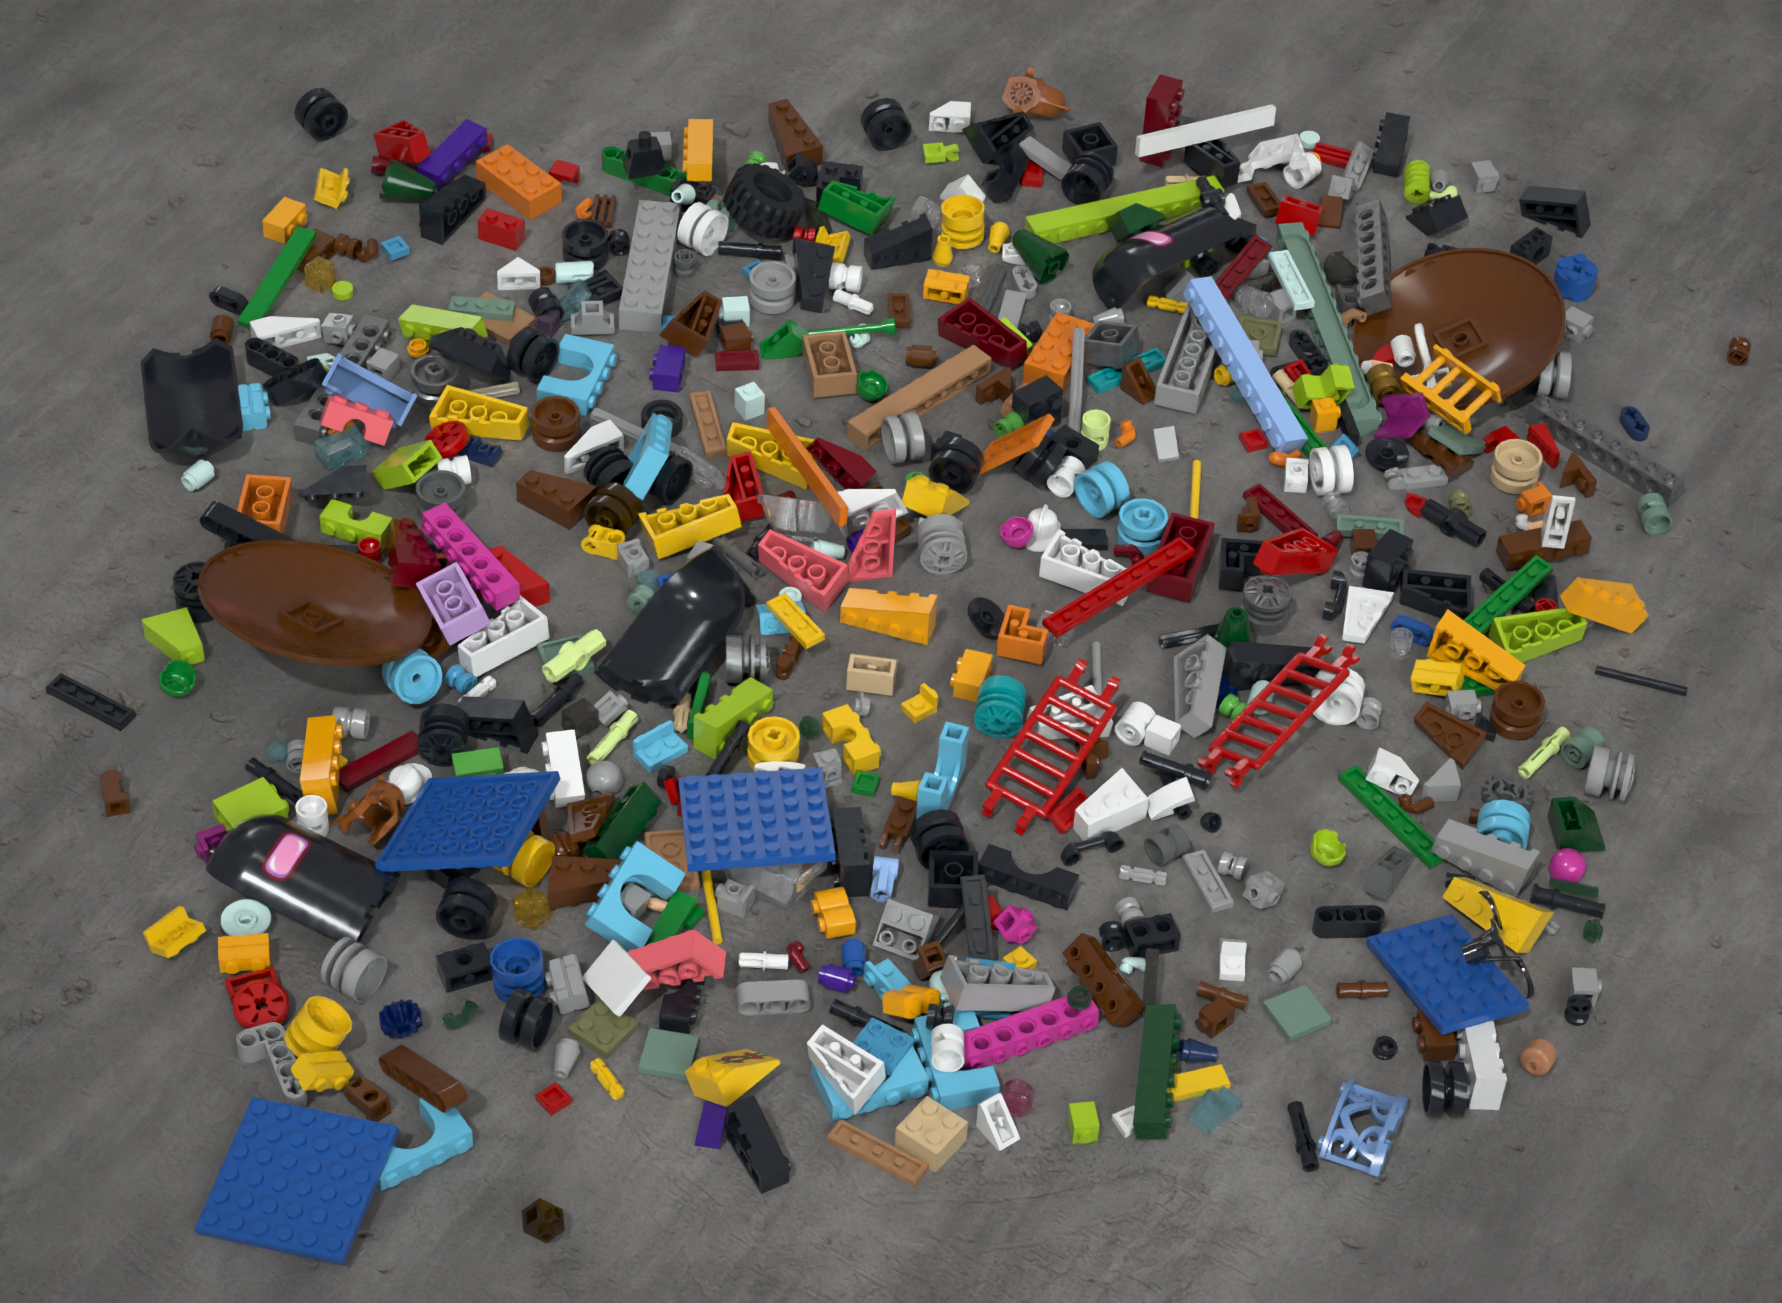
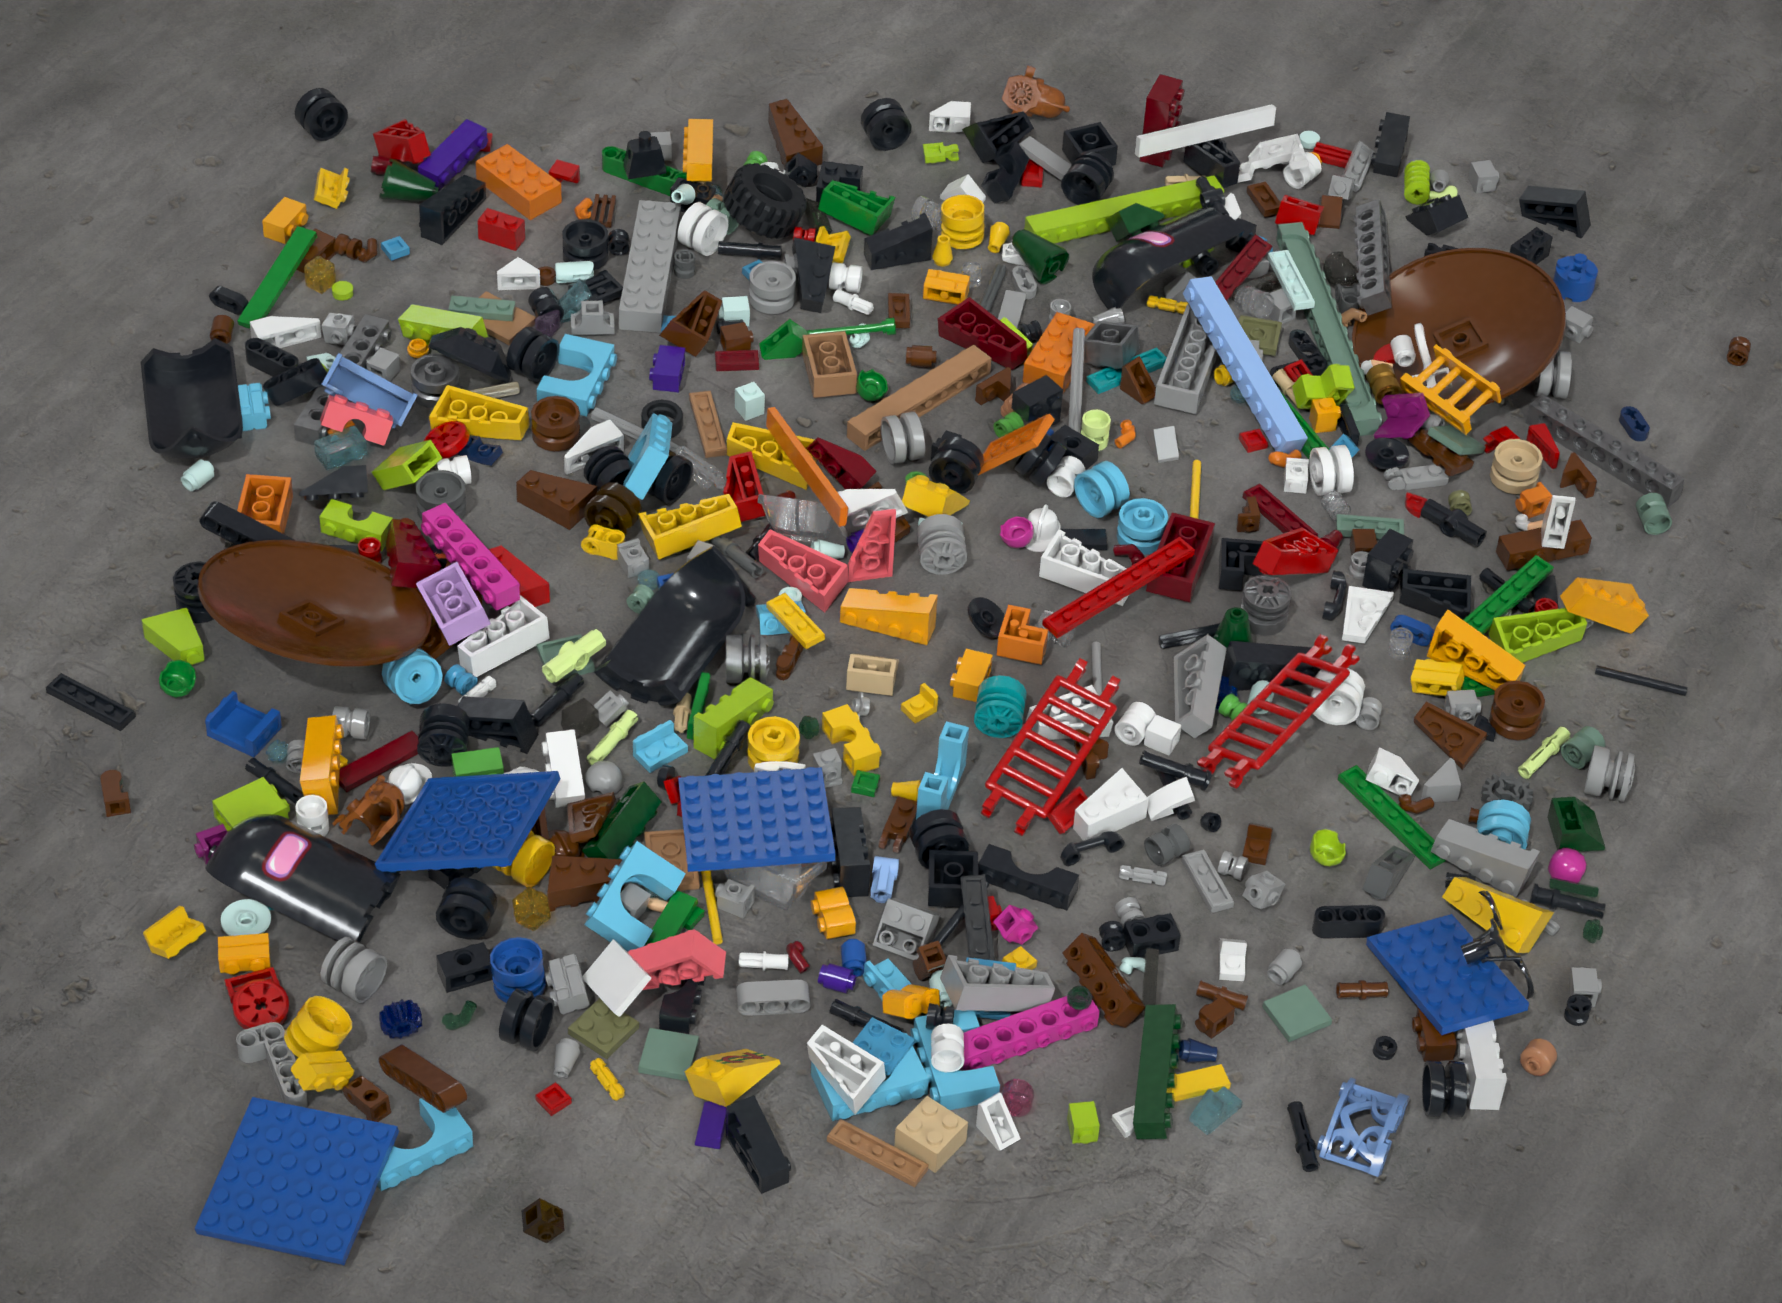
none -> blue panel [205,691,282,757]
none -> reddish brown slope [1242,823,1273,865]

